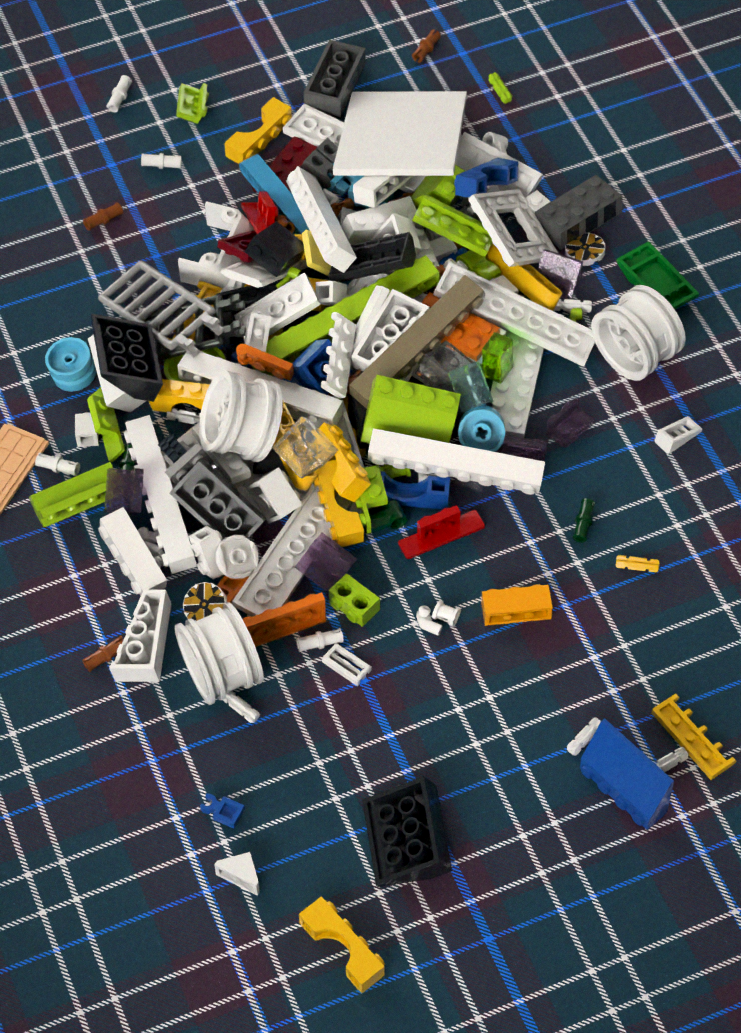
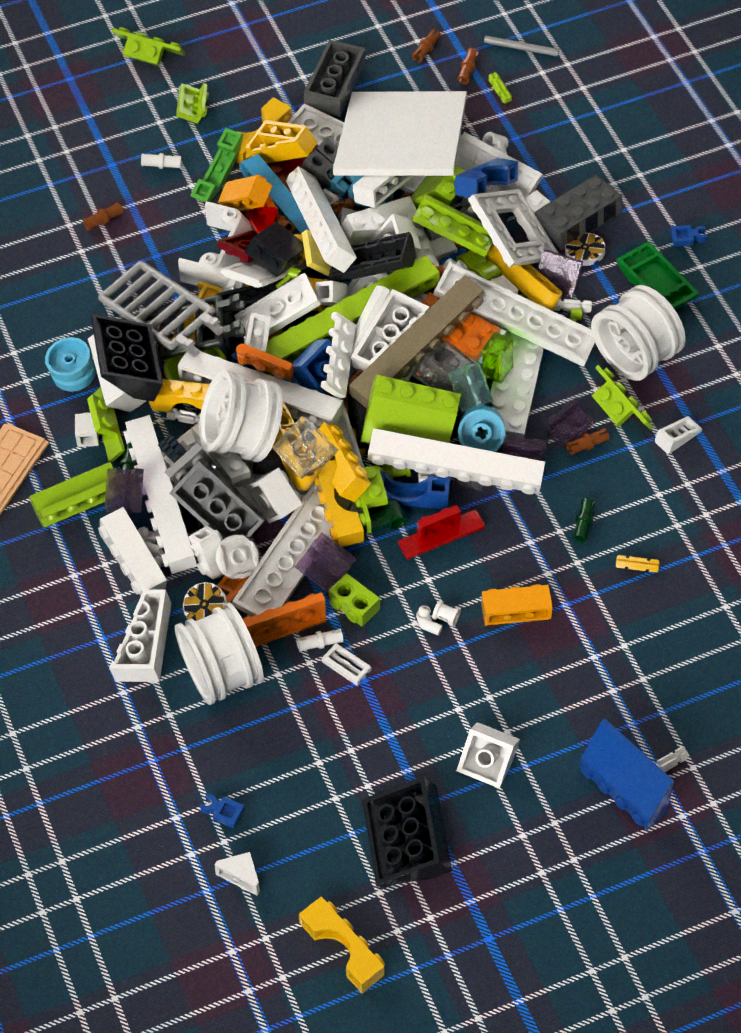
white pin [35,453,80,476] -> none
dark orange pin [82,636,124,672] -> none
white pin [106,75,132,112] -> none
white axle [223,691,260,723] -> none
white axle [567,717,601,756] -> none
yellow hinge [651,694,736,780] -> none
none -> lime bracket [112,27,186,66]
none -> bright green slope [190,128,243,203]
none -> light orange brick [218,175,273,211]
none -> yellow wedge [244,120,318,163]
none -> white slope [456,722,520,788]
none -> dark orange pin [457,48,479,84]
none -> light grey bar [484,35,559,57]
none -> dark orange pin [566,428,610,456]
none -> lime bracket [592,365,654,430]
none -> blue plate [670,225,707,247]

